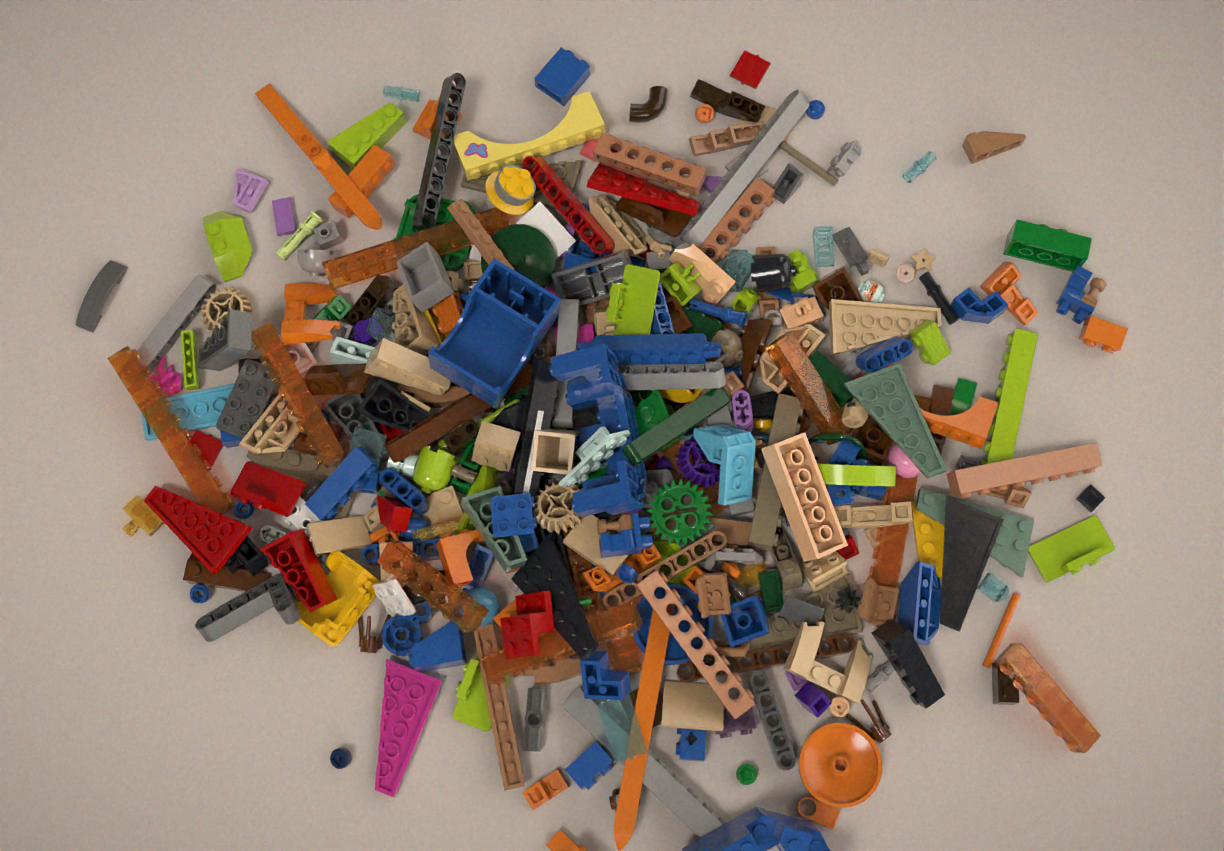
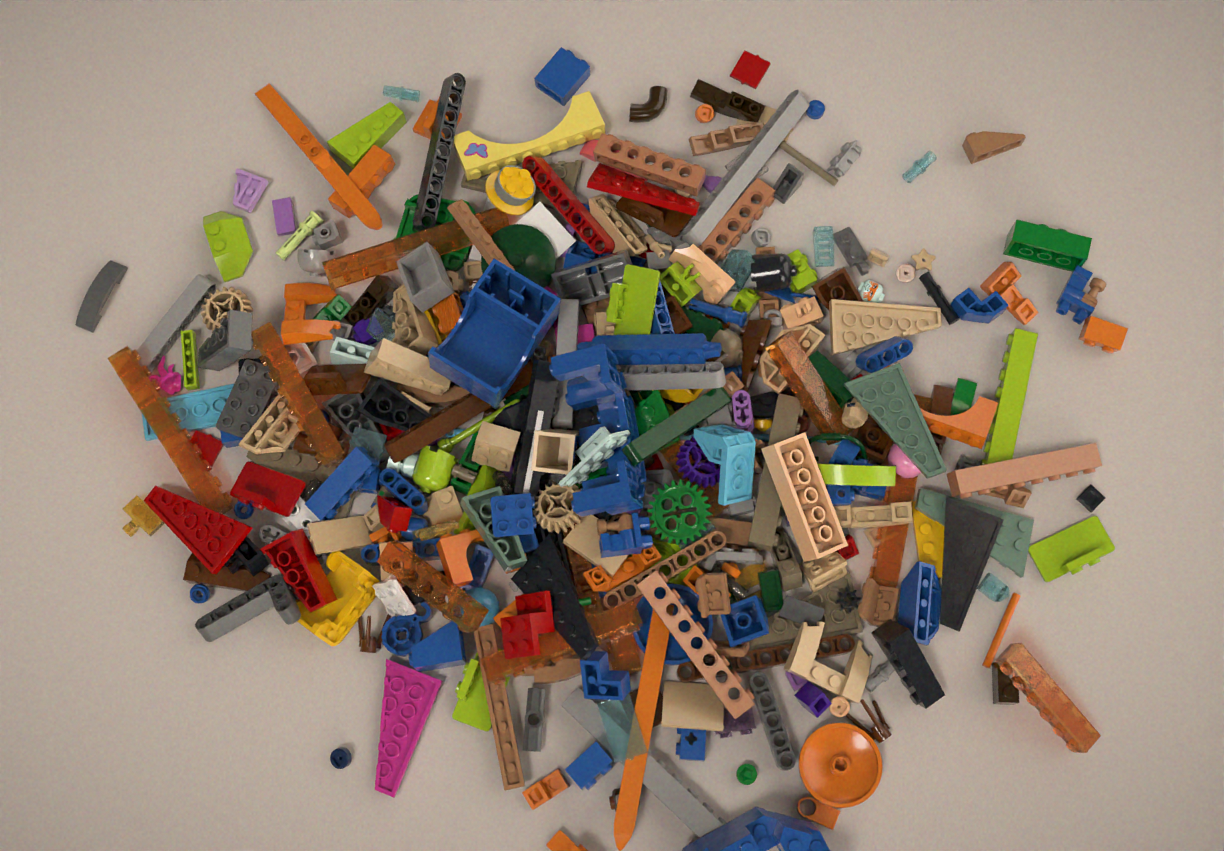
dark brown leg [443,419,480,456] -> none
blue tile [616,564,637,583] -> none
dark purple plate [655,456,672,470] -> none
lime brick [909,319,951,366] -> none
none -> light grey tile [751,228,771,247]

